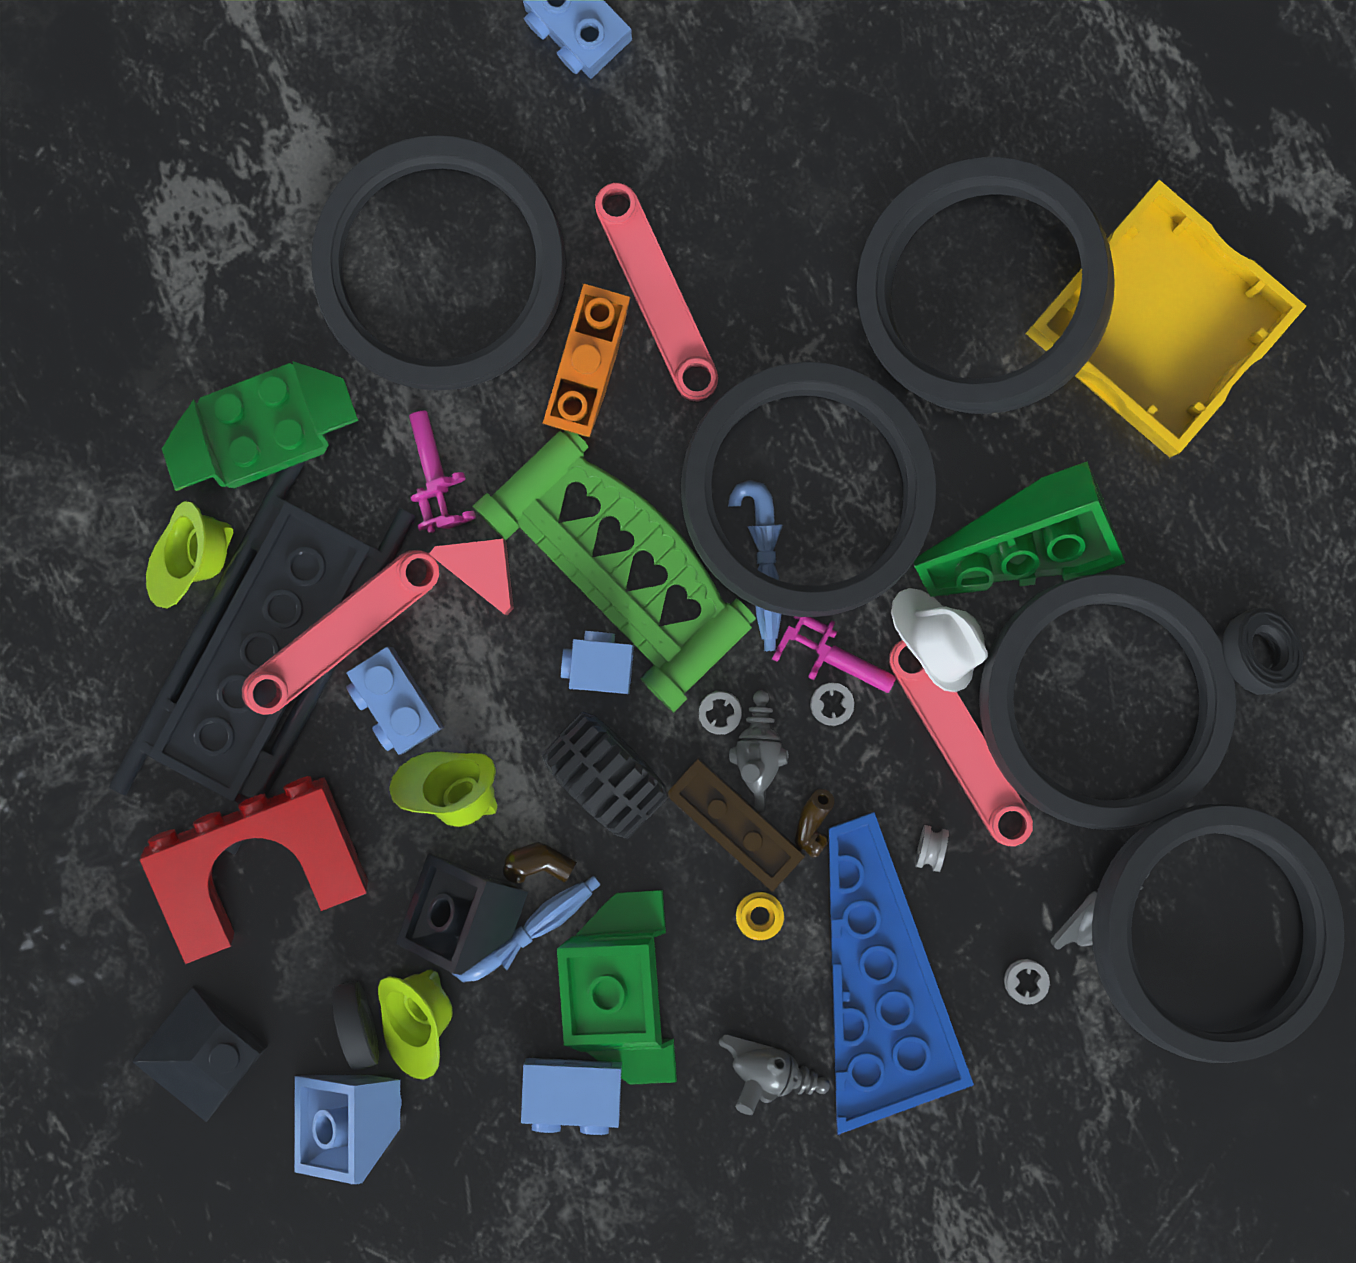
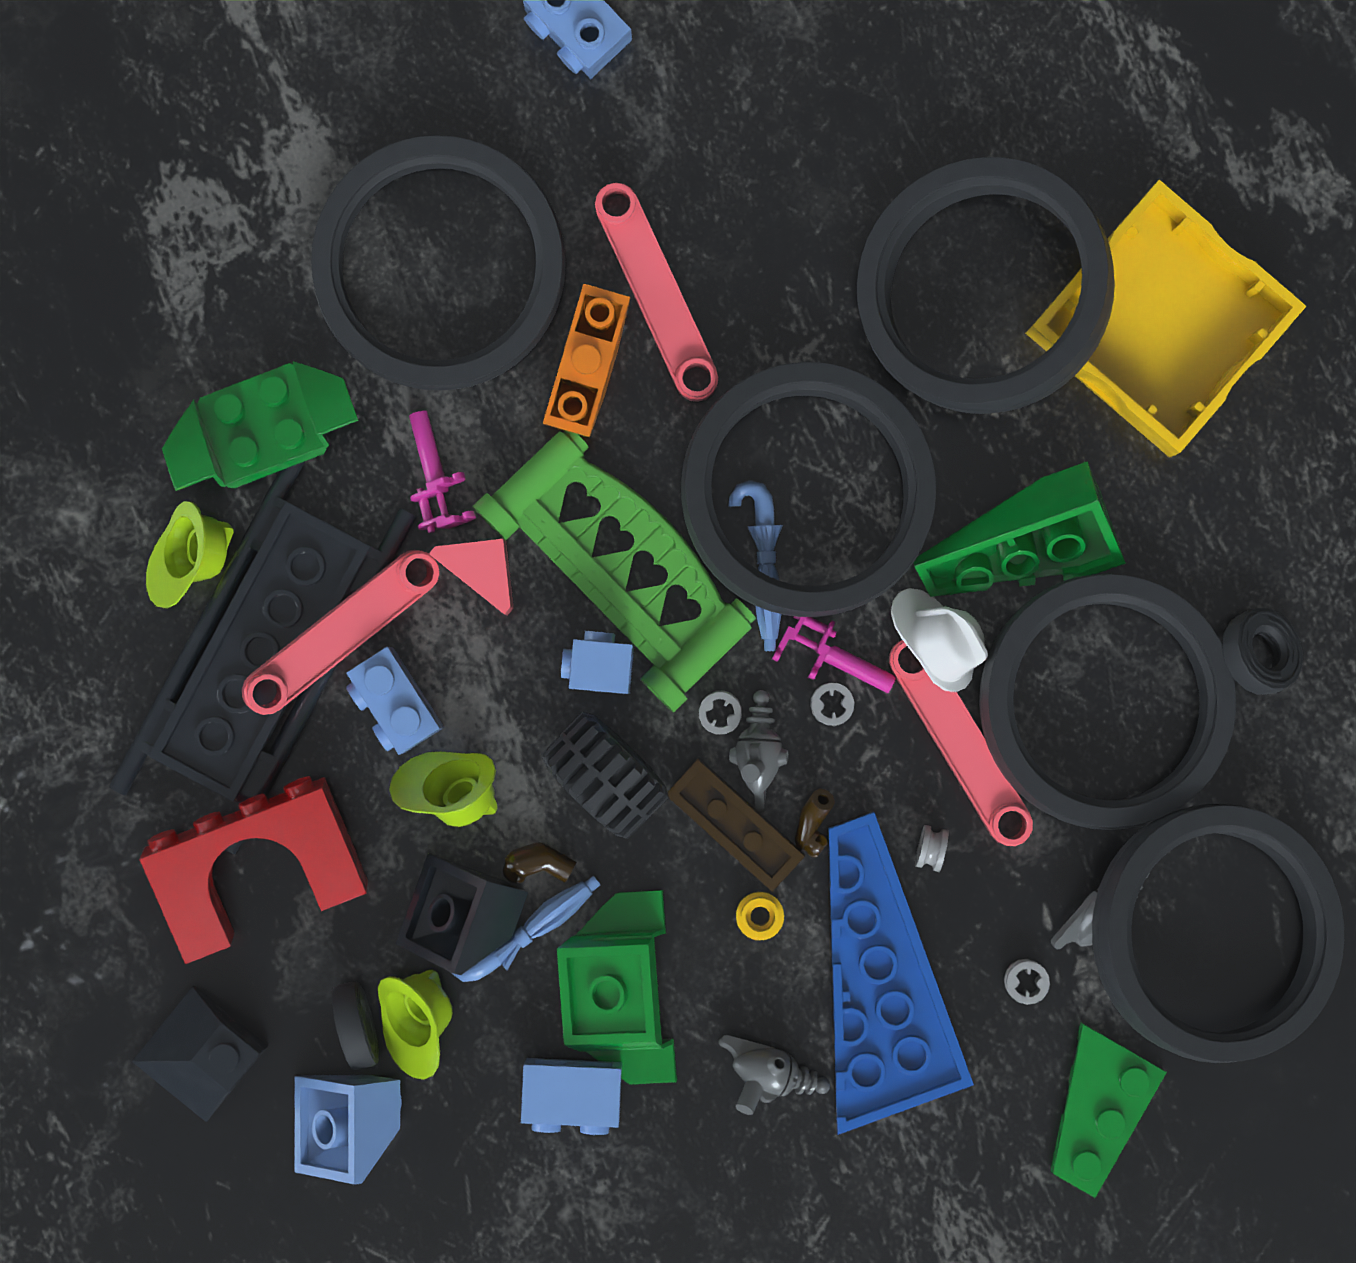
none -> green wing [1051,1022,1167,1198]

